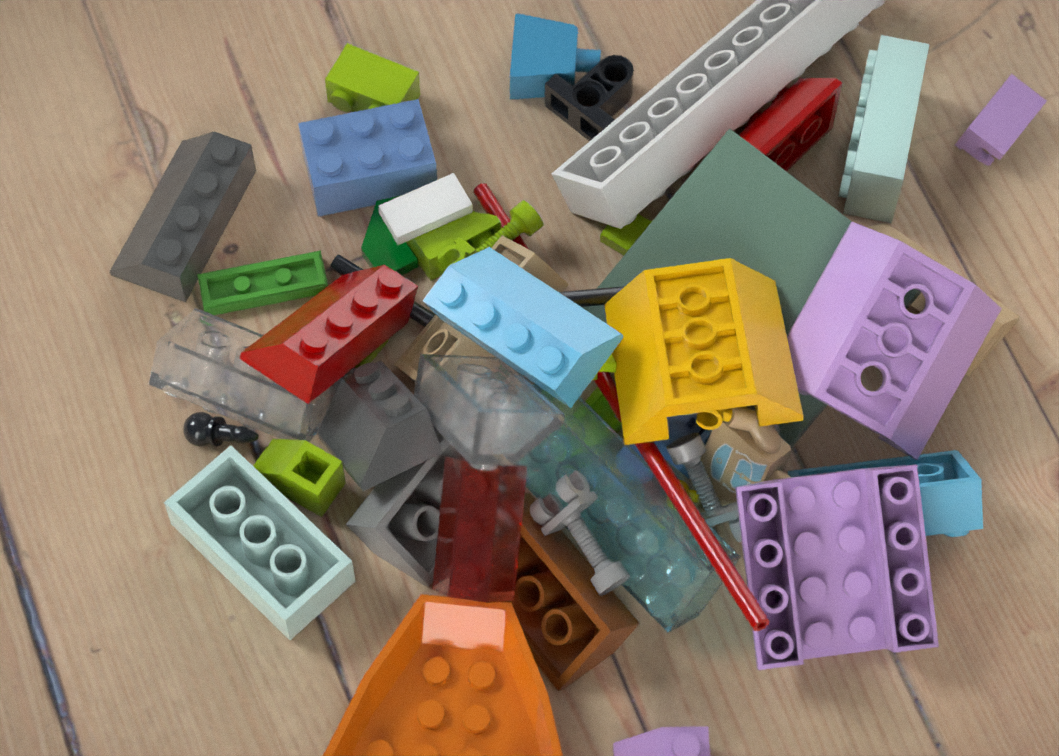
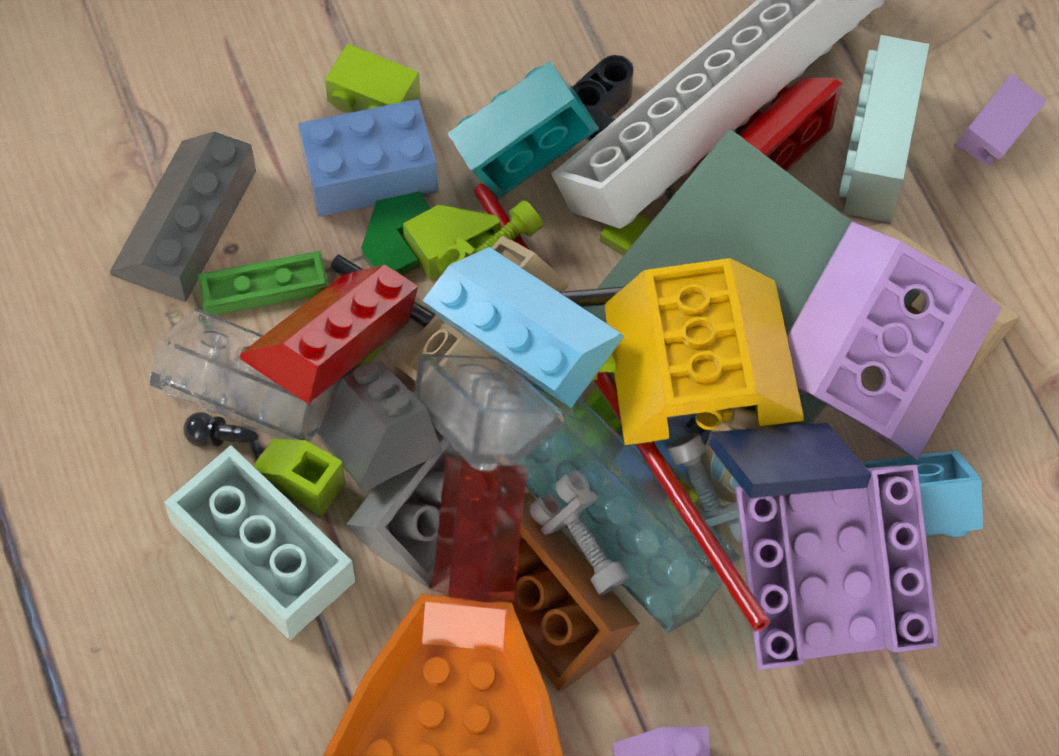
white tile [379,173,473,245] -> none
dark azure torso [510,14,601,100] -> none
none -> teal brick [448,61,599,199]
none -> dark blue tile [708,423,872,498]

